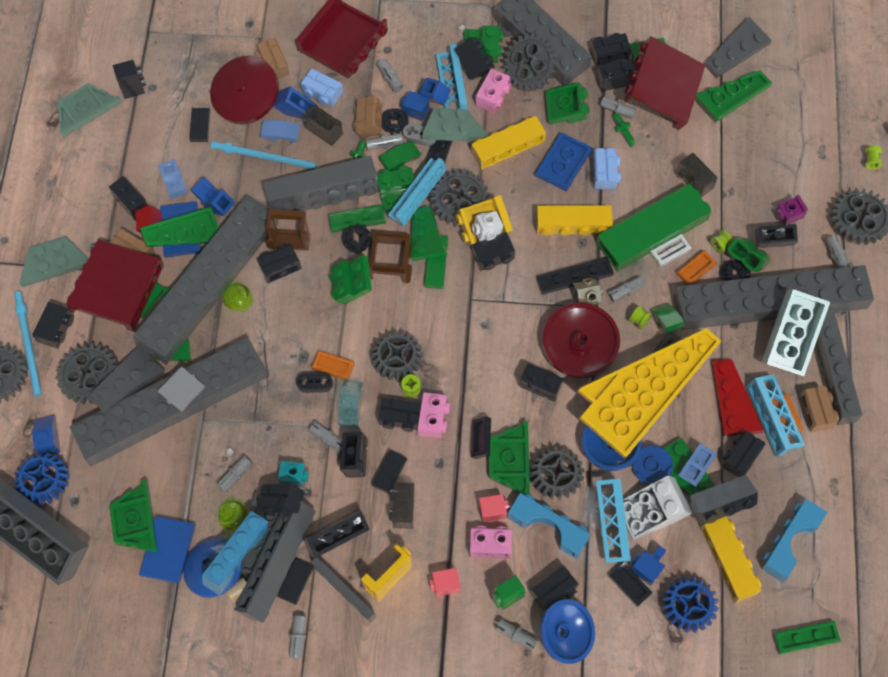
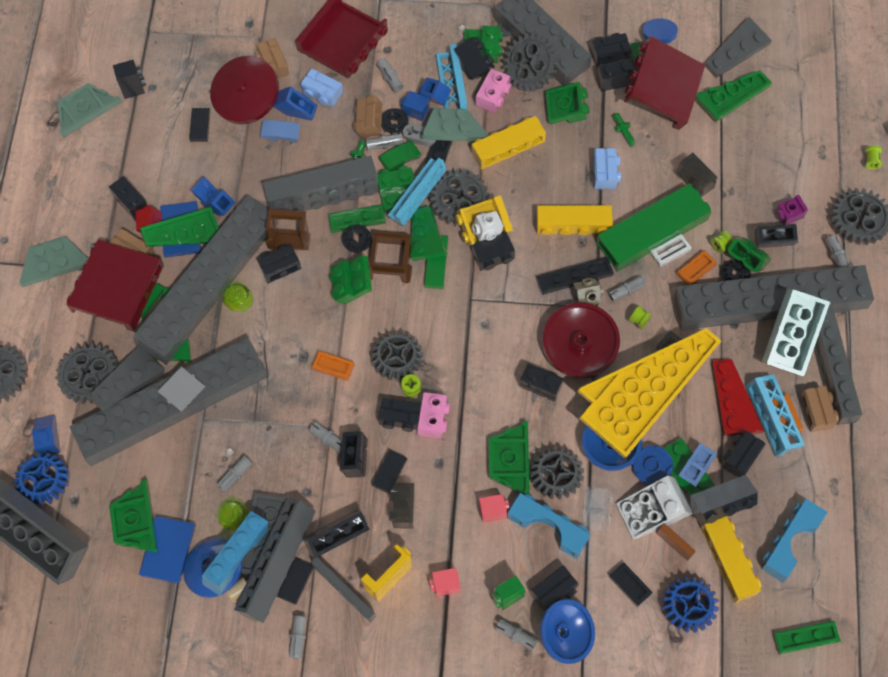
medium azure bar [14,291,42,397] -> none
black brick [32,302,74,349] -> none
medium blue slope [158,159,188,199] -> none
medium azure bar [211,141,317,170] -> none
black brick [257,484,305,516] -> none
teal brick [278,461,309,488] -> none
black beam [296,373,333,393] -> none
clear smoke brick [302,104,343,146] -> none
clear light blue slope [338,380,363,427] -> none
bright pink brick [470,526,512,559] -> none
black tile [471,416,491,459] -> none
blue tile [535,132,593,192] -> none
medium azure fence [596,479,631,563] -> none
light grey axle [600,97,636,119] -> none
blue brick [631,546,666,586] -> none
green slope [650,303,684,333] -> none
none -> blue tile [643,18,678,44]
none -> dark orange tile [657,524,695,561]

